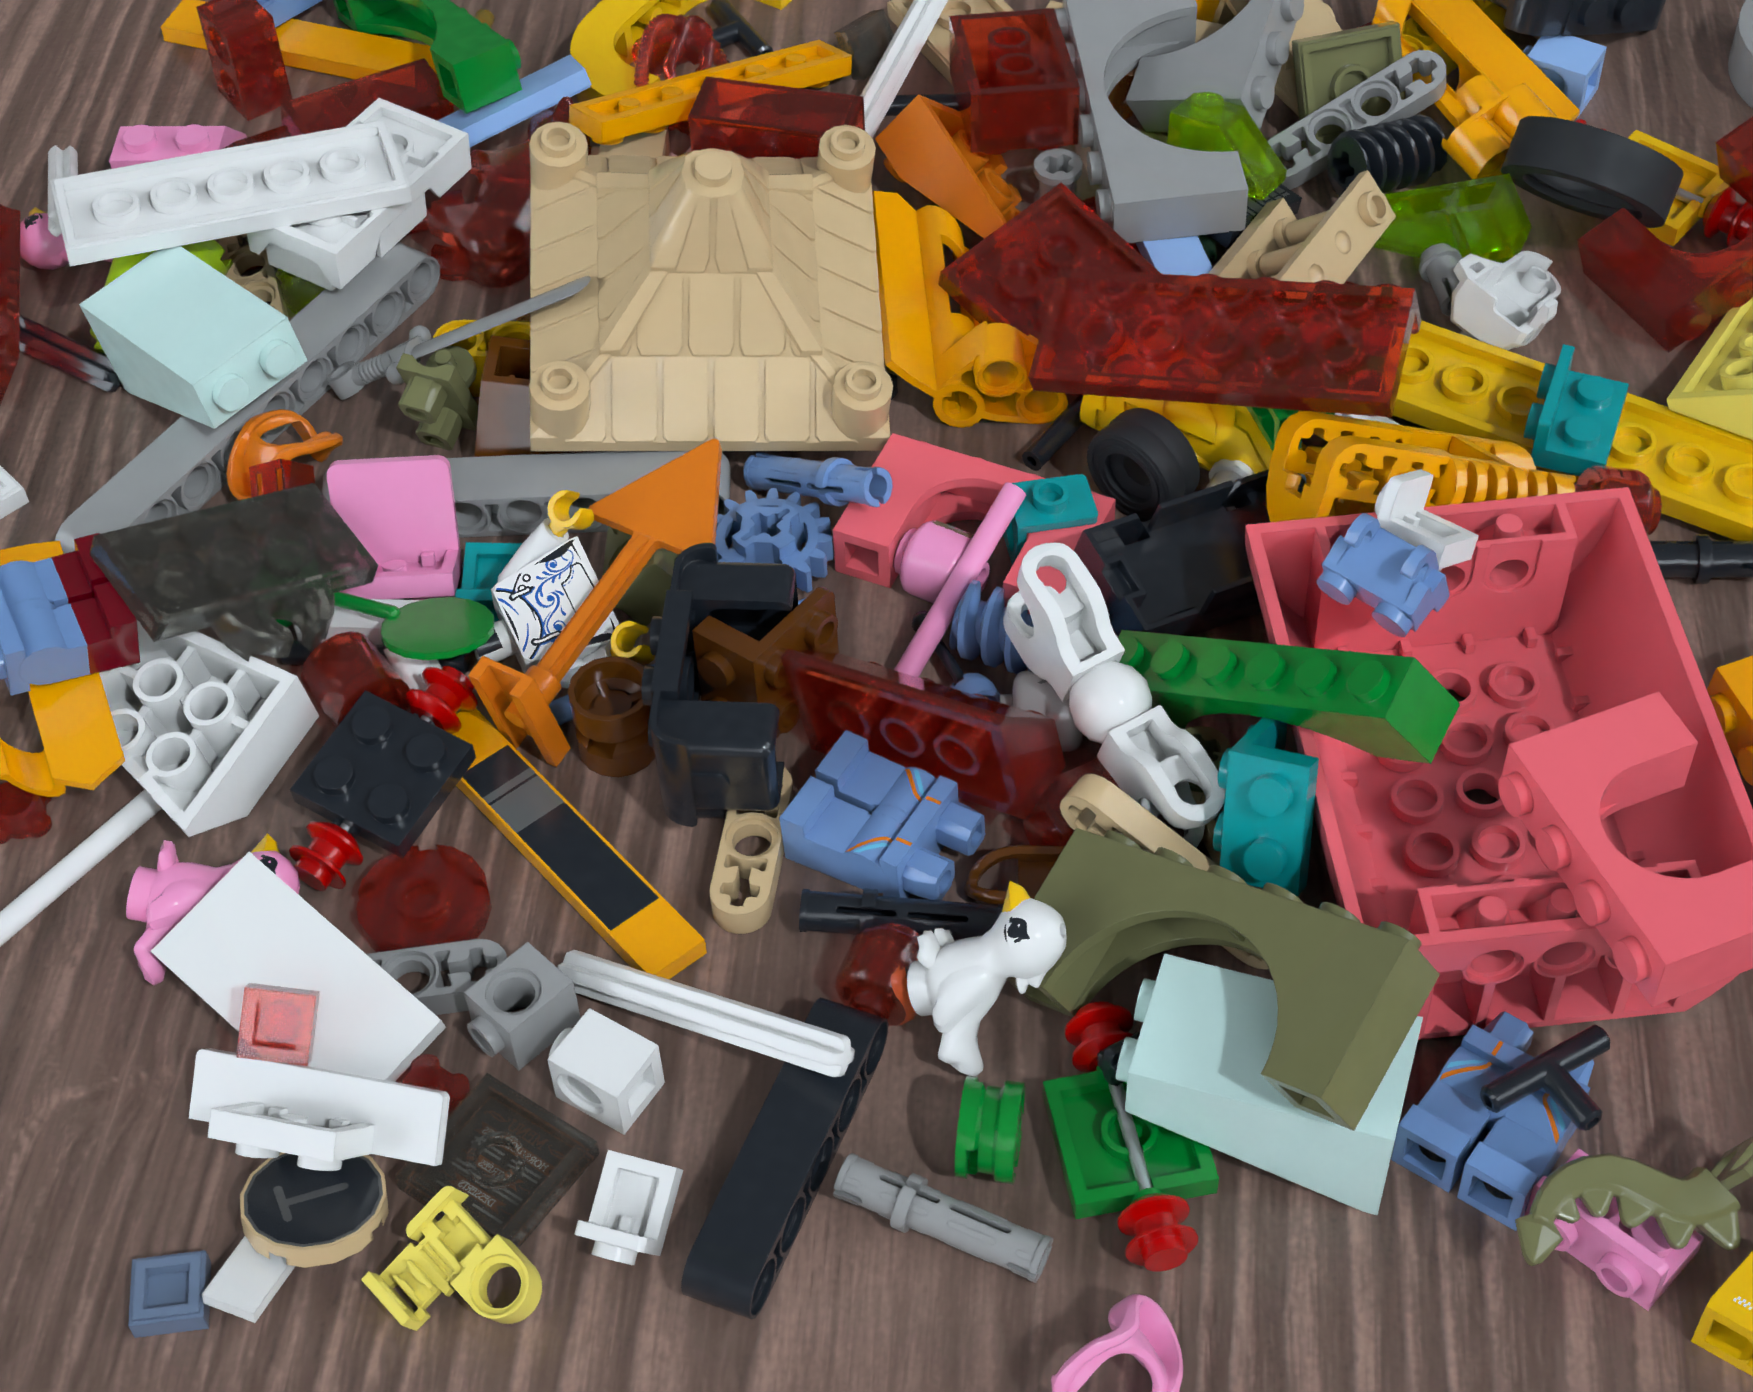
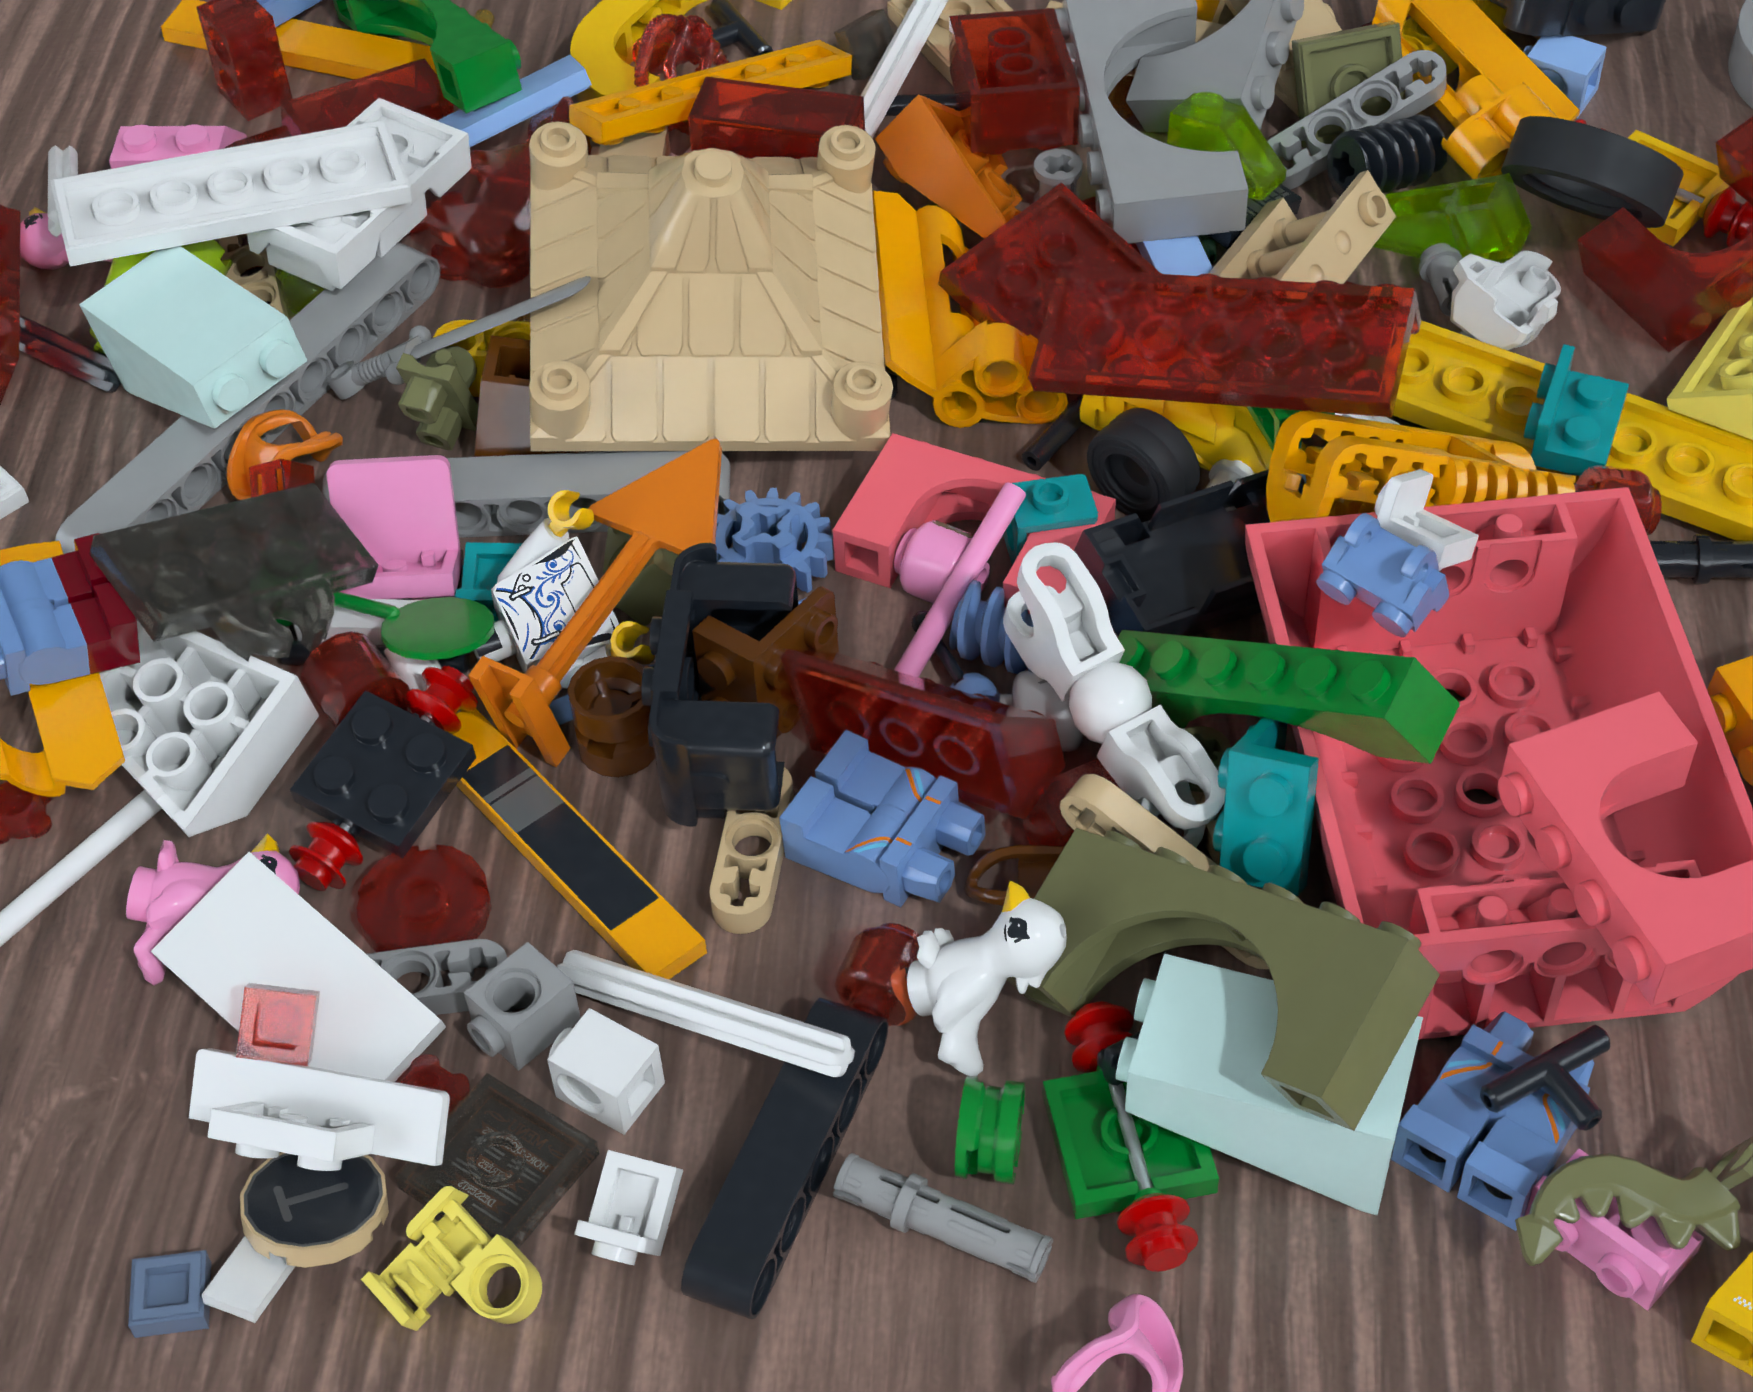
medium blue pin [743,452,893,507] -> none
black pin [799,888,1004,942] -> none

